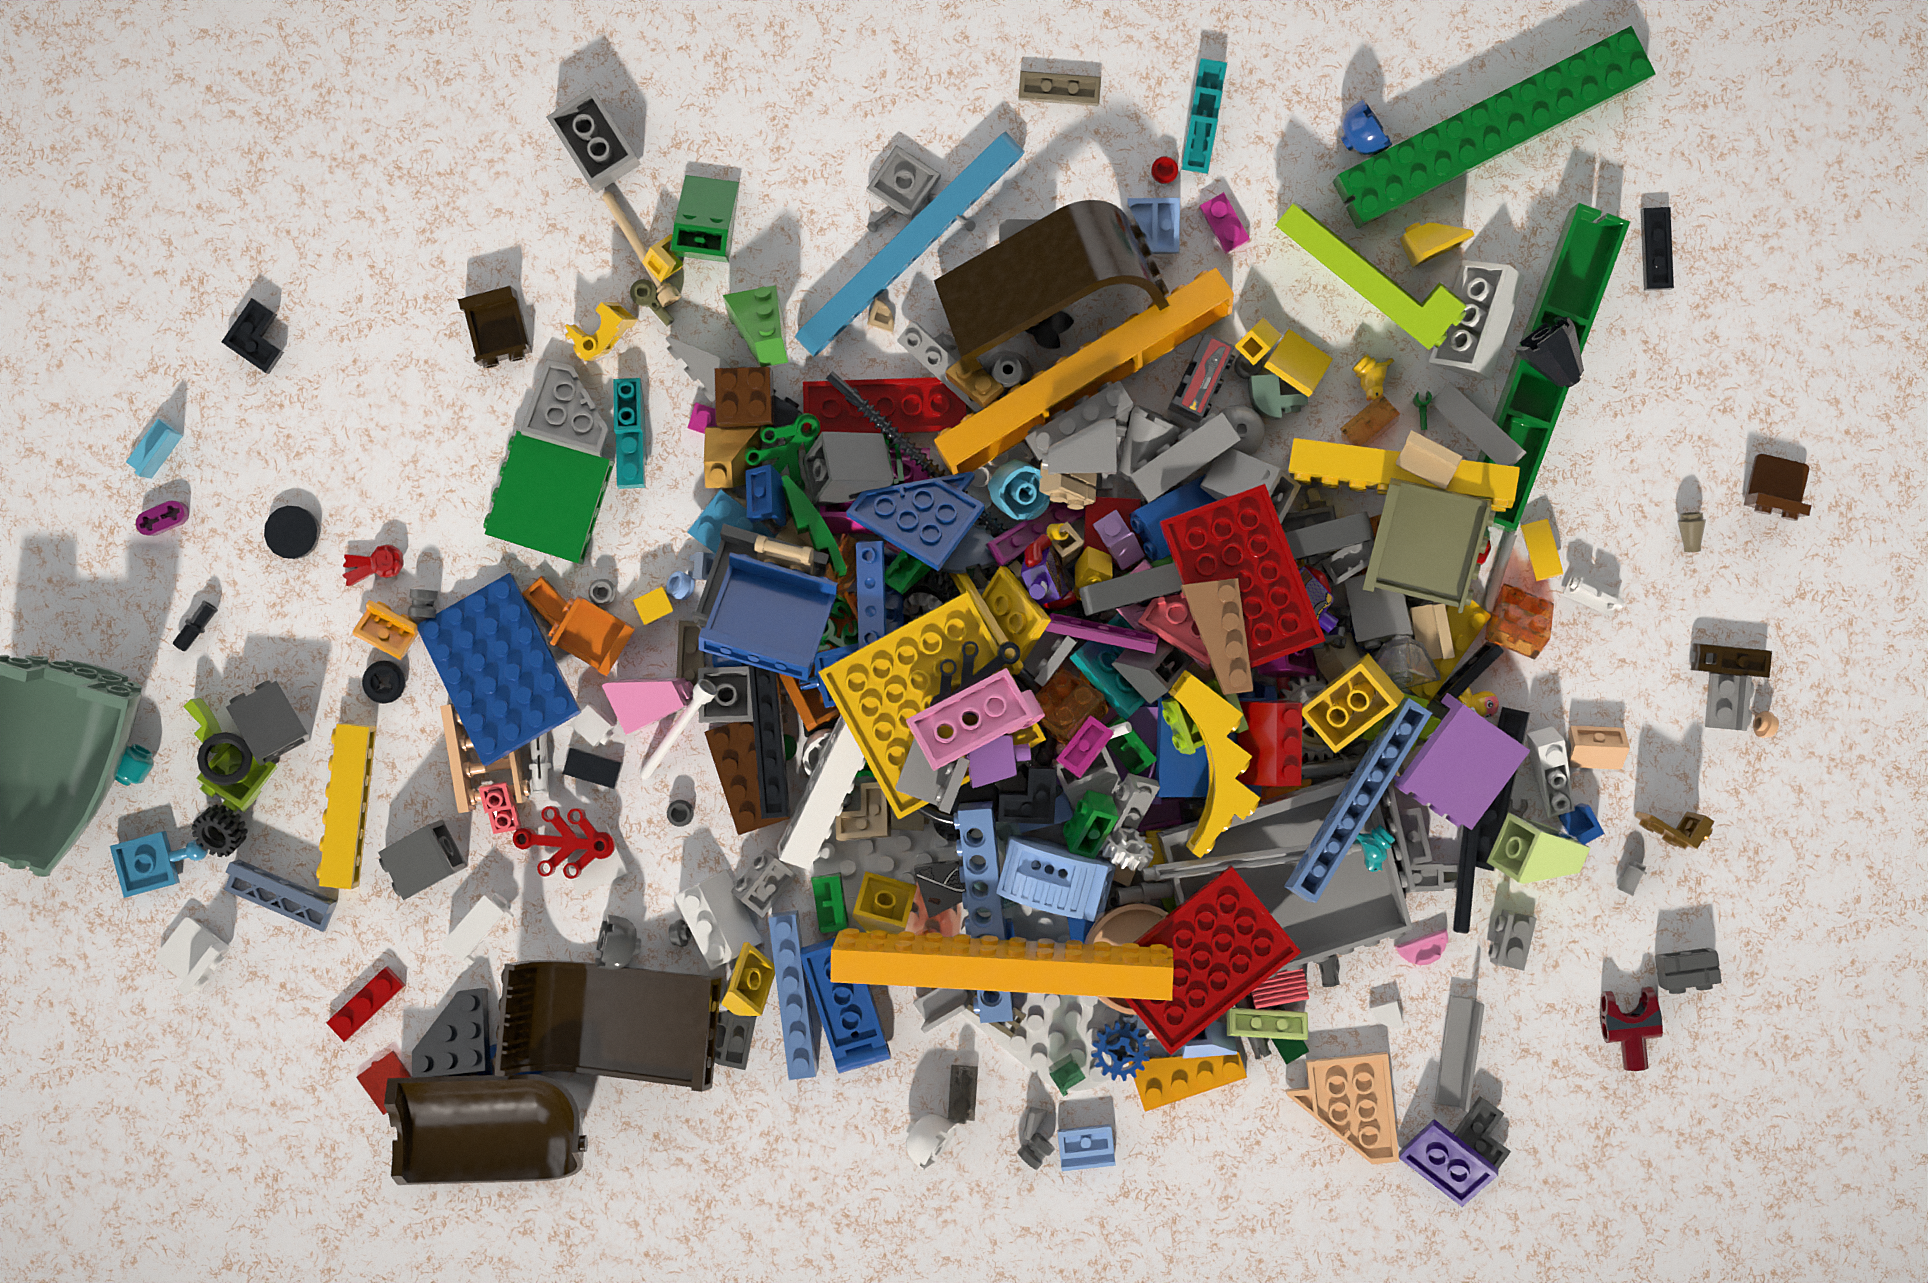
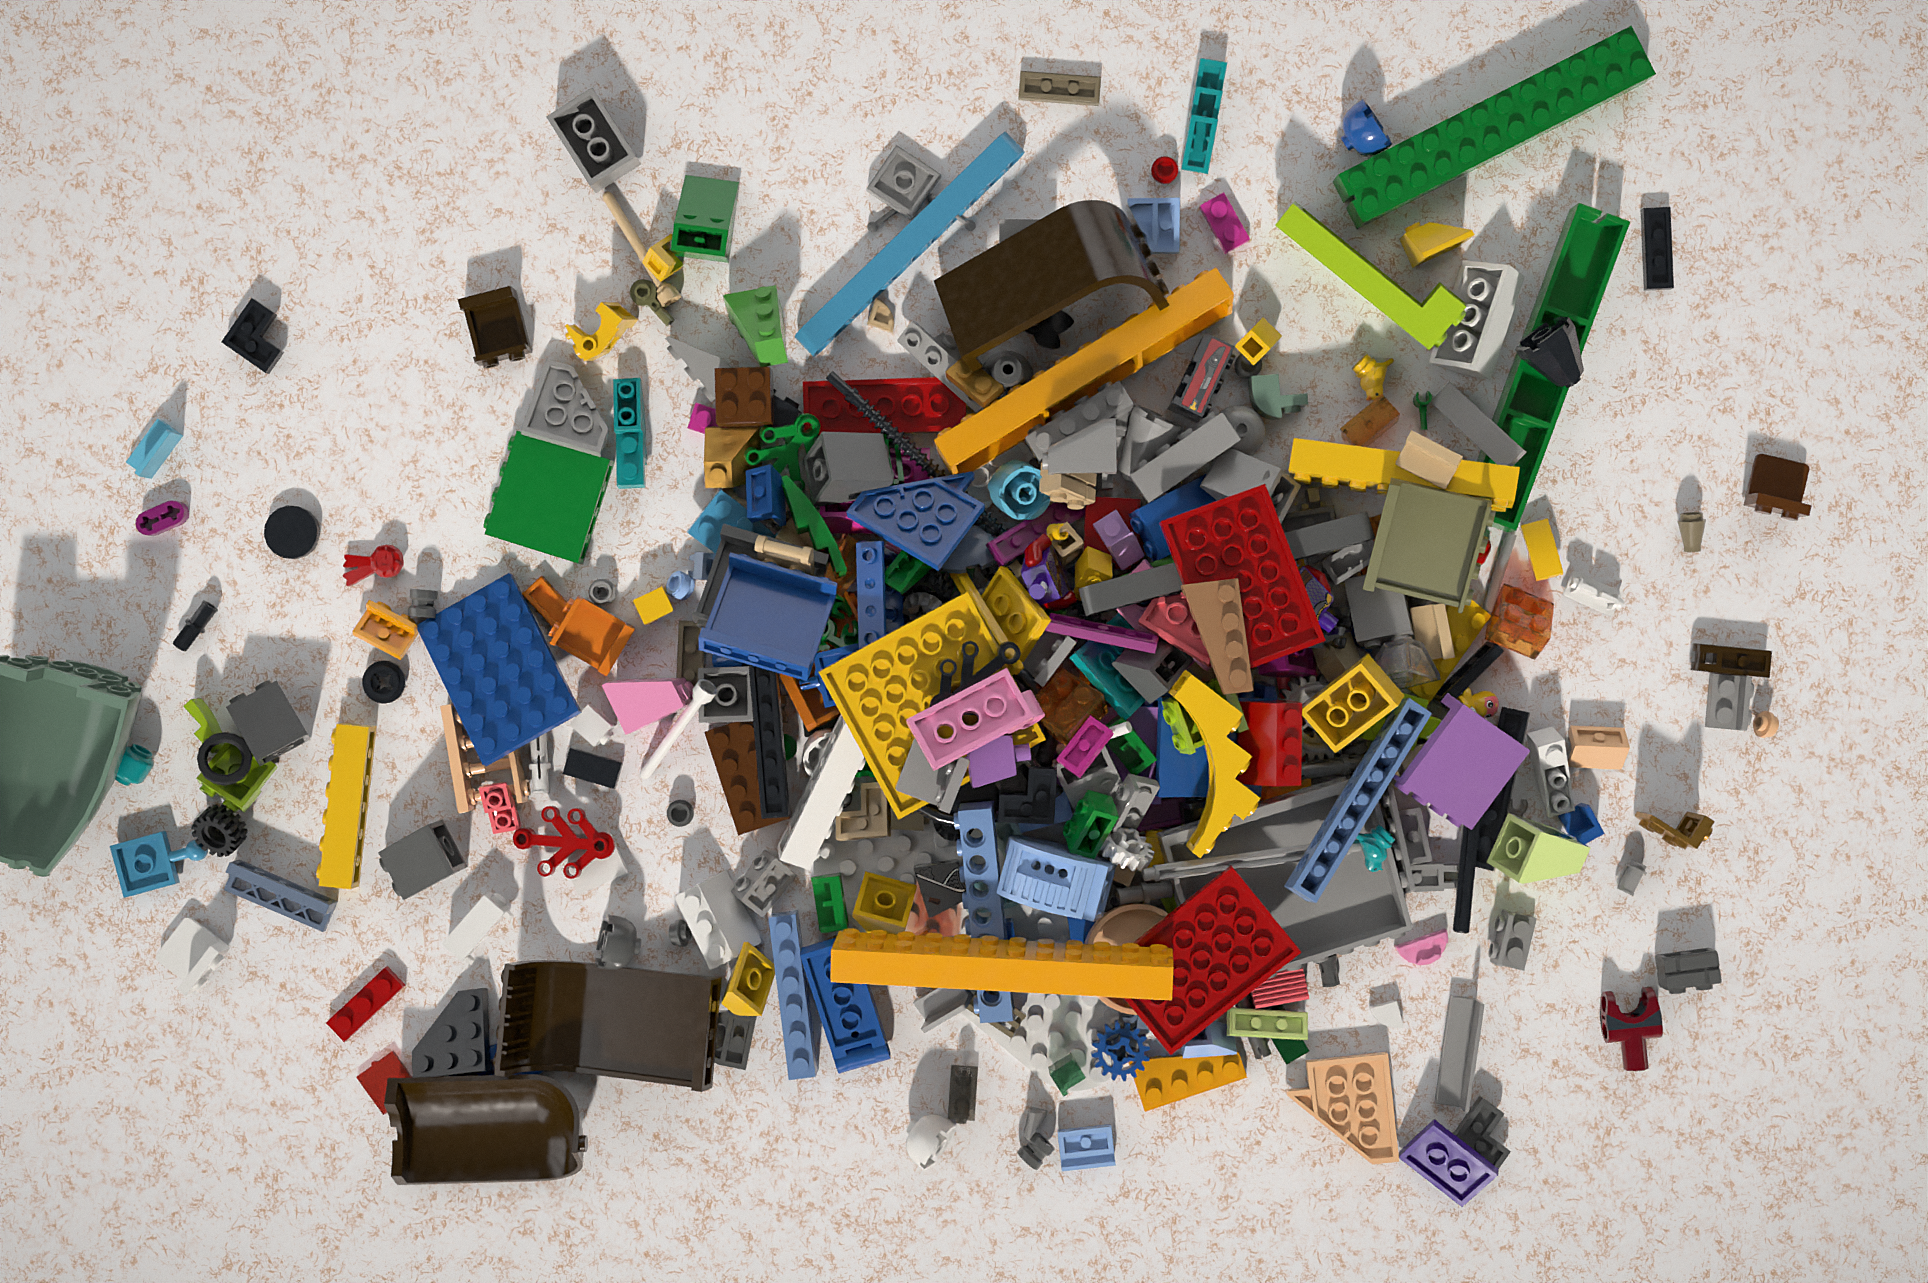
yellow tile [1264,329,1333,397] -> none

